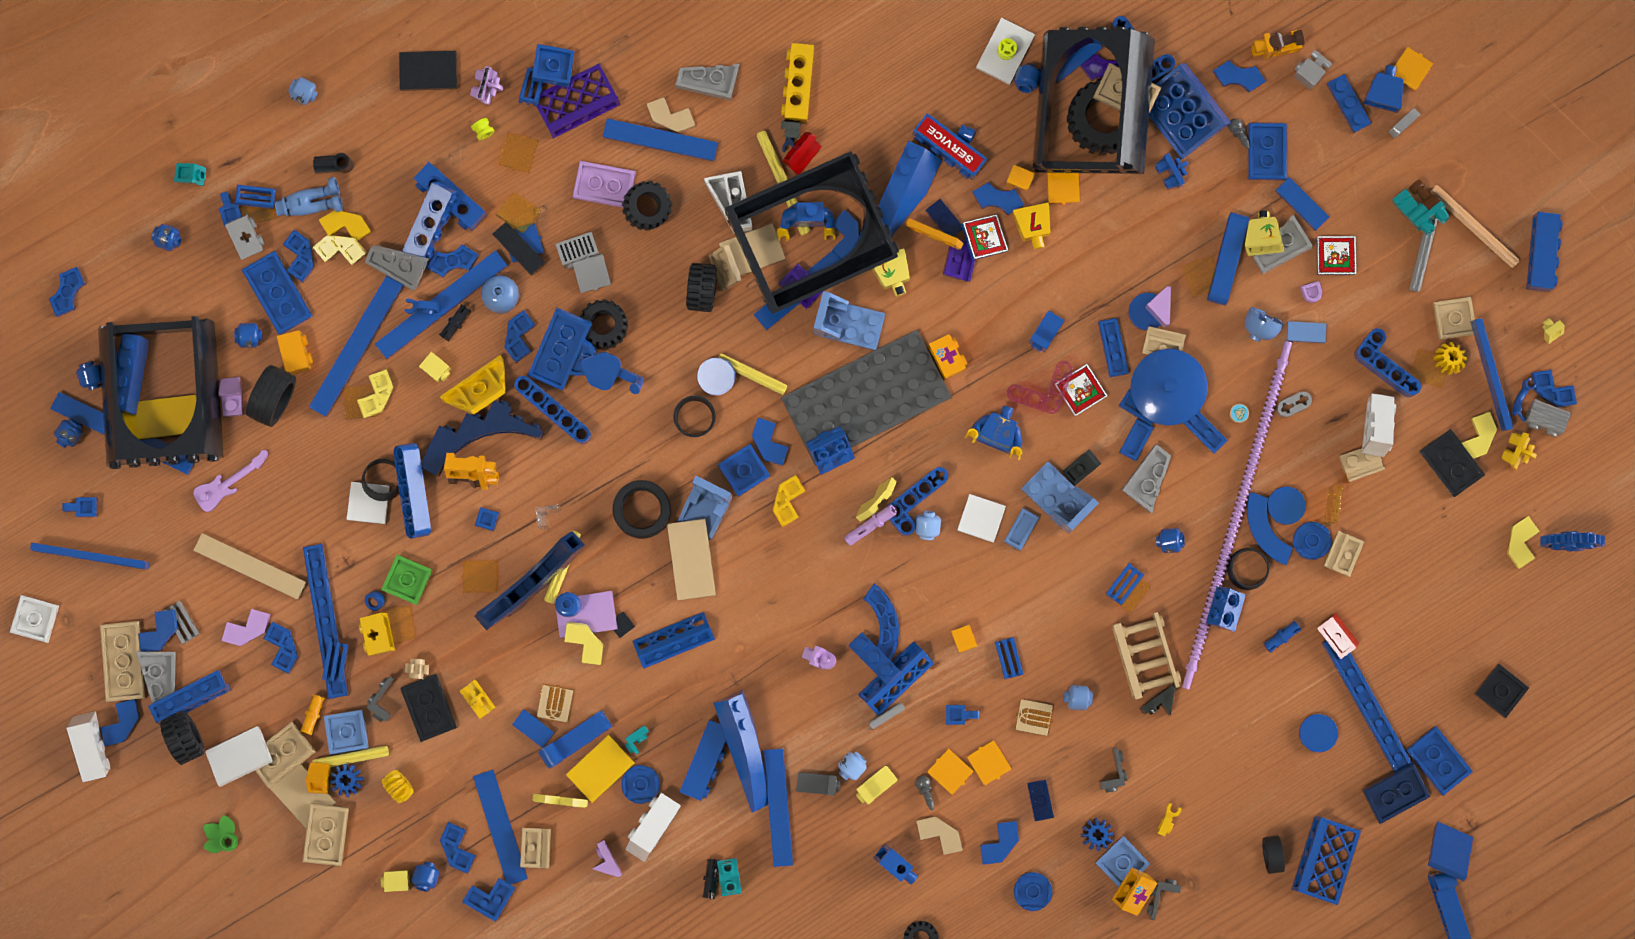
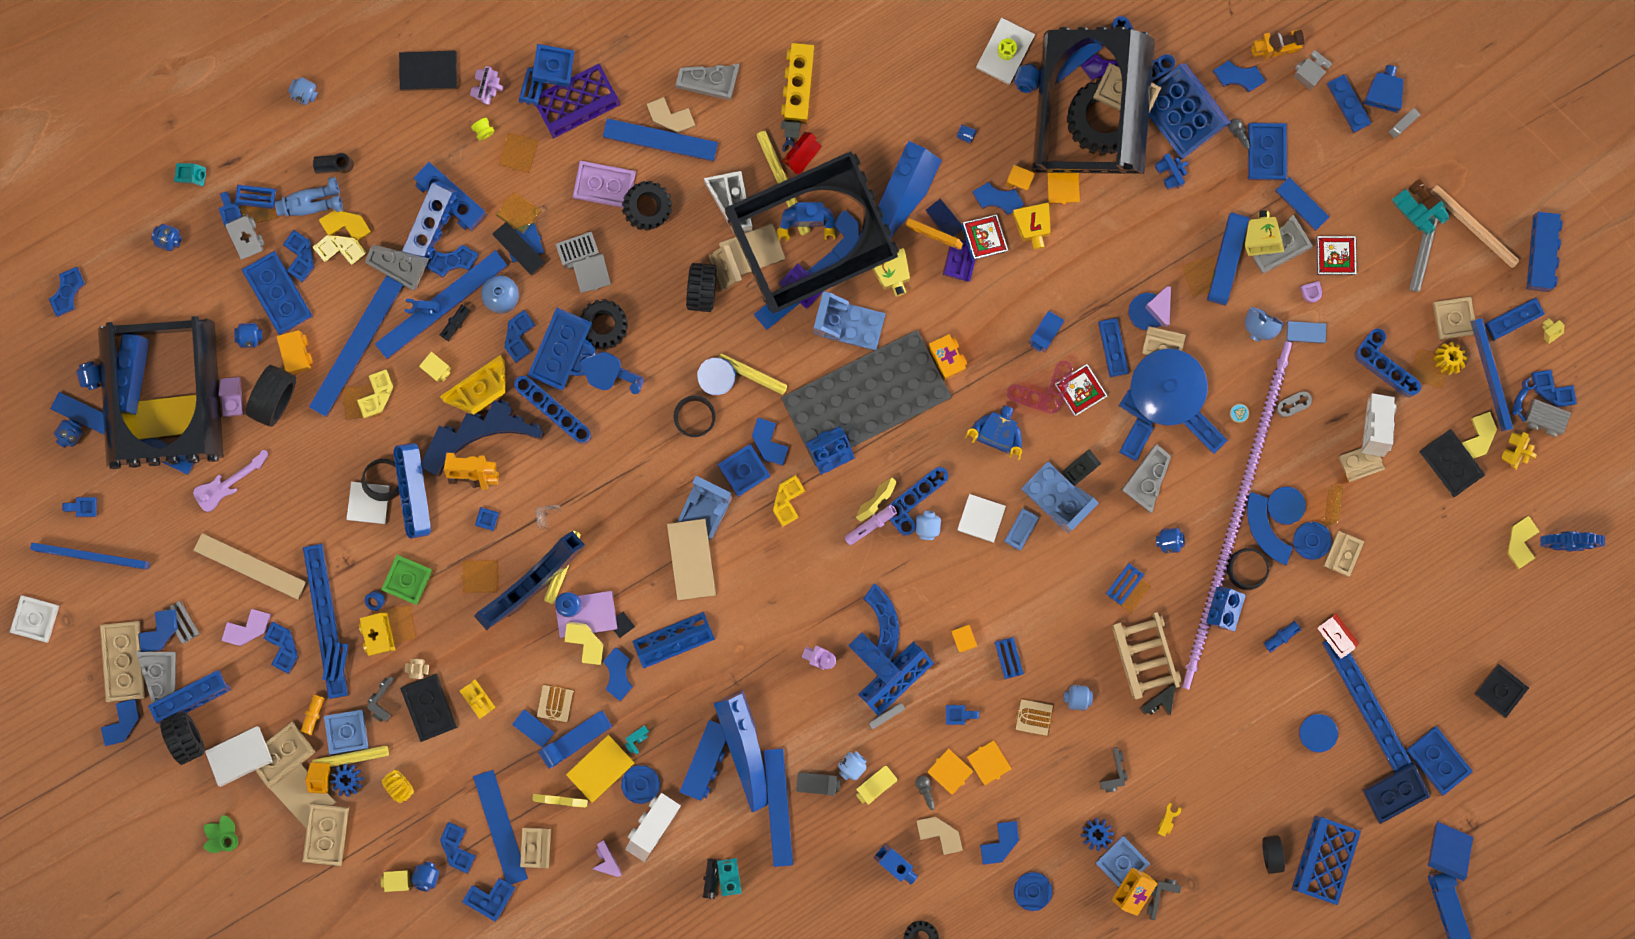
white wedge [67,711,110,782] -> none
black tyre [613,480,671,539] -> none
brick [913,113,987,180] -> none
clear blue plate [1027,780,1054,822] -> none
light orange piece [1395,47,1433,91] -> none
none -> blue tile [603,647,633,702]
none -> blue tile [1485,298,1545,341]

